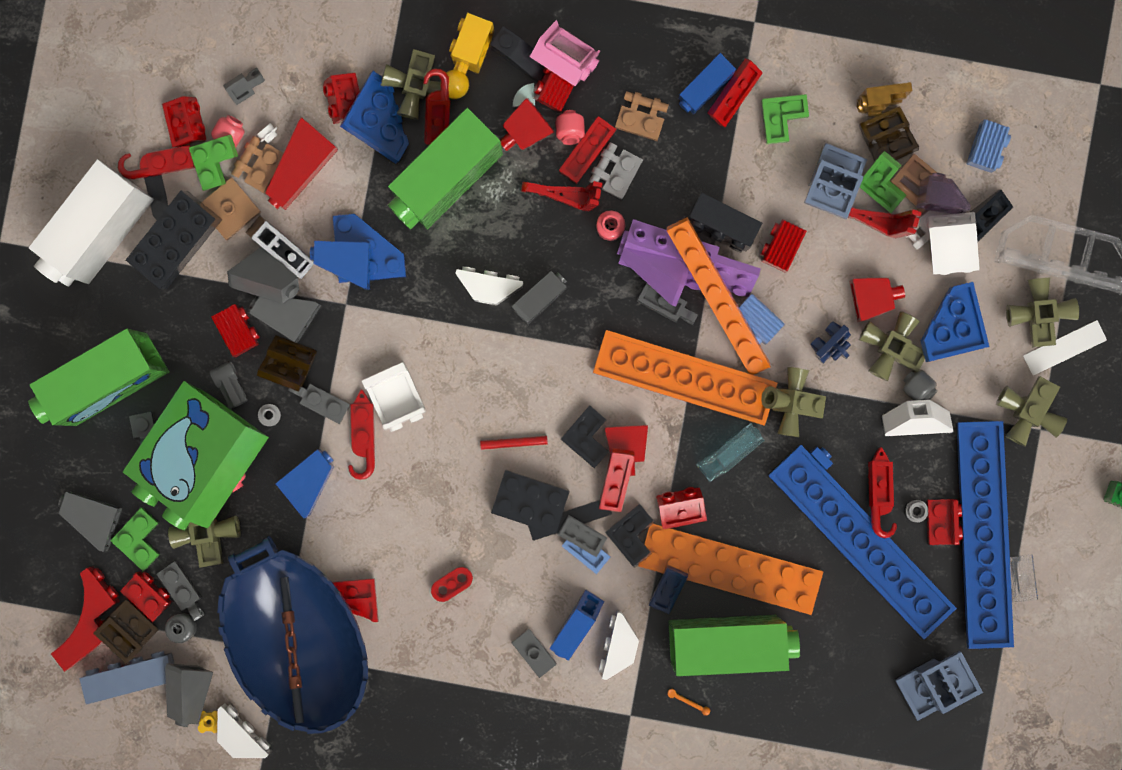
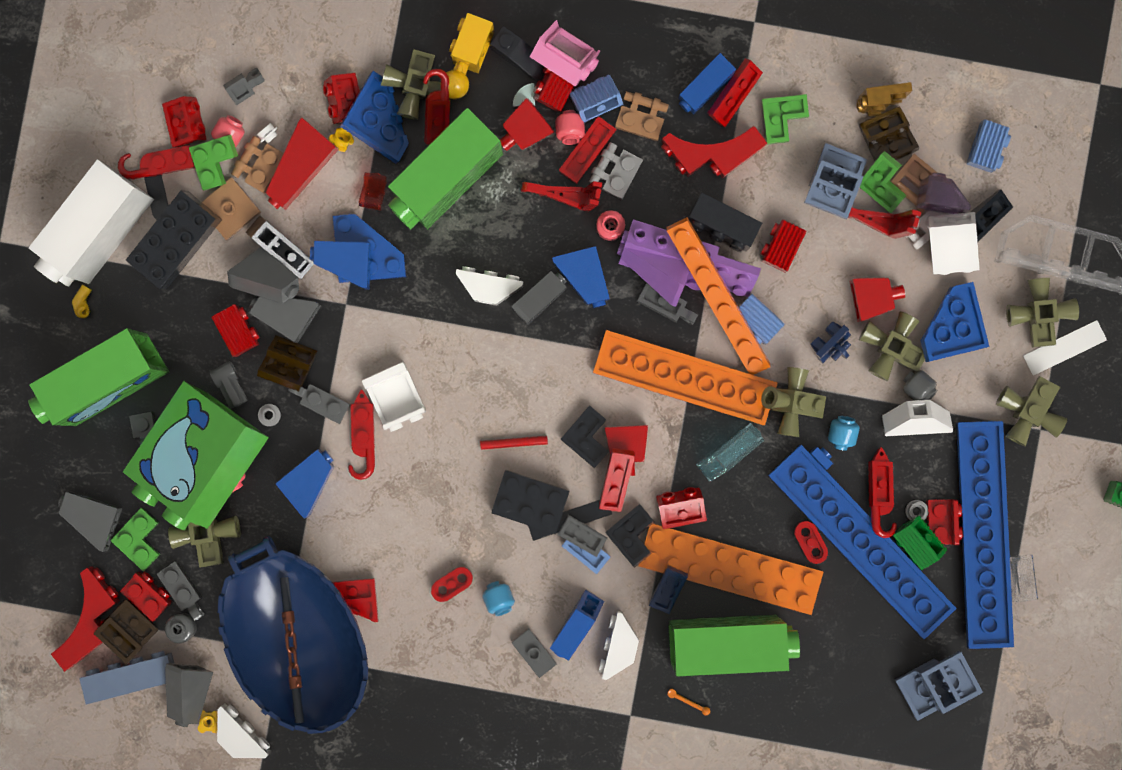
none -> yellow arm [72,284,92,318]
none -> yellow plate [328,128,354,152]
none -> clear red bracket [359,172,387,211]
none -> dark azure head [482,581,515,617]
none -> blue slope [552,246,610,308]
none -> medium blue brick [570,75,623,122]
none -> red arch [661,126,768,179]
none -> red plate [794,521,828,564]
none -> dark azure head [828,416,860,450]
none -> green brick [893,516,947,570]

